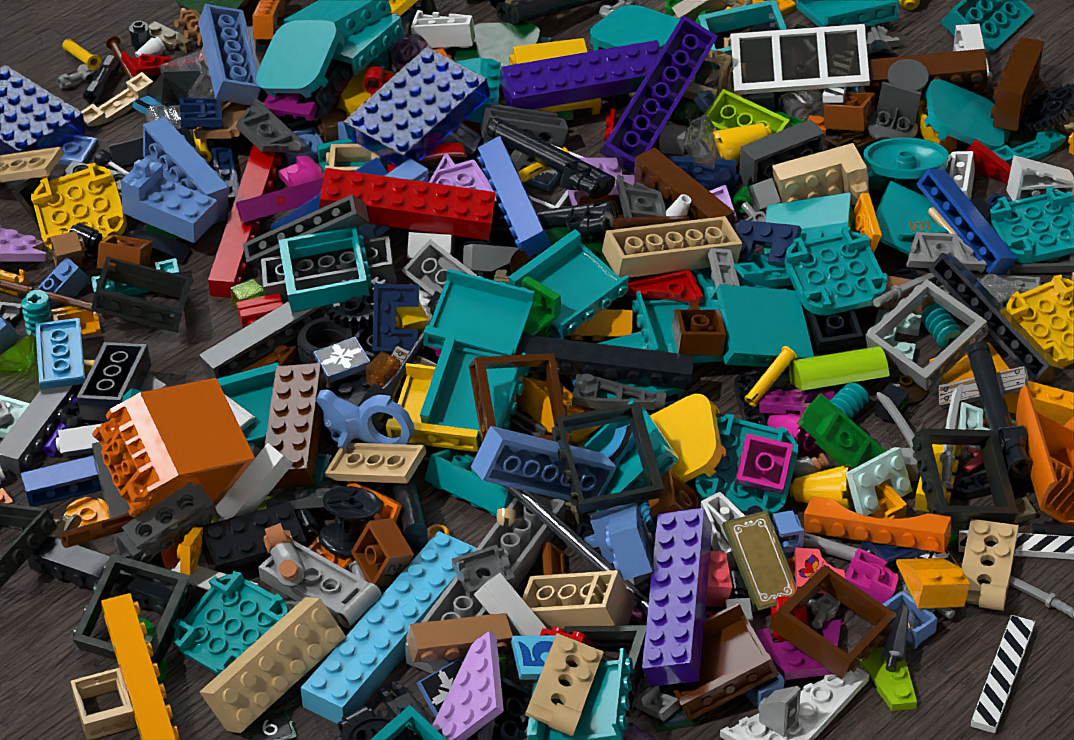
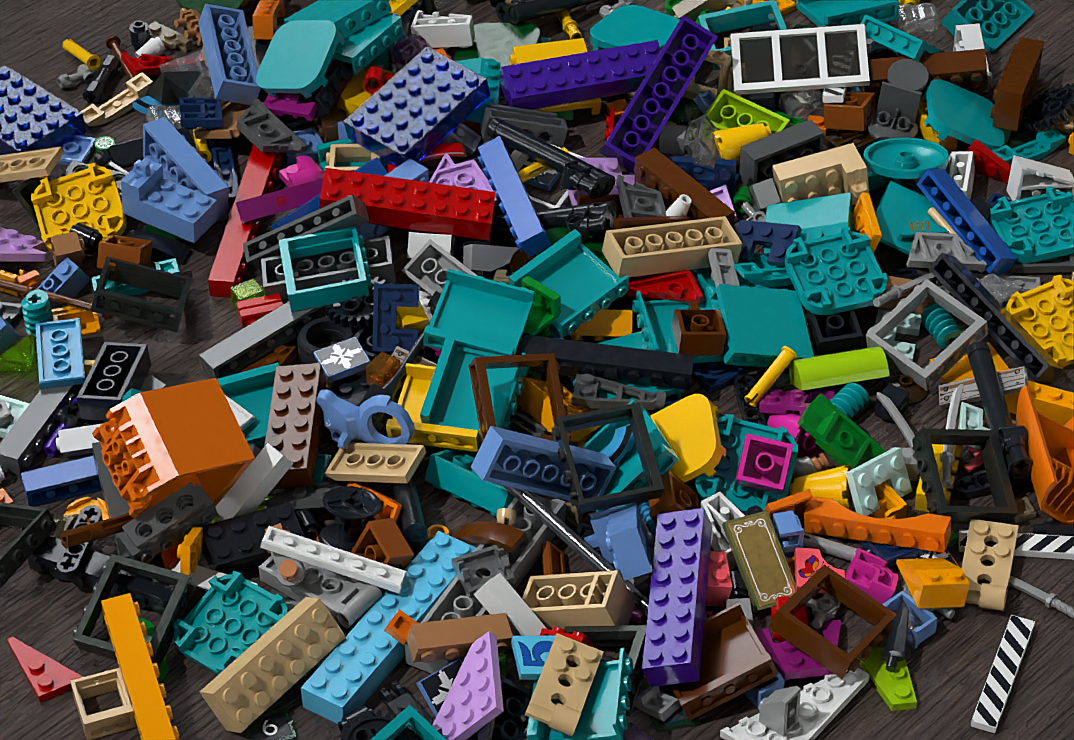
none -> wing [7,637,82,703]
none -> orange plate [16,270,41,299]
none -> black beam [57,505,103,580]
none -> tile [94,136,115,153]
none -> white tile [260,526,407,593]
none -> orange plate [384,609,418,645]
none -> reddish brown slope [451,521,527,551]
none -> yellow pin [555,10,583,40]
none -> orange plate [606,99,628,118]
none -> dark blue tile [692,361,746,394]
none -> orange tile [764,489,813,523]
none -> teal panel [861,14,944,62]
none -> clear brick [896,3,939,34]

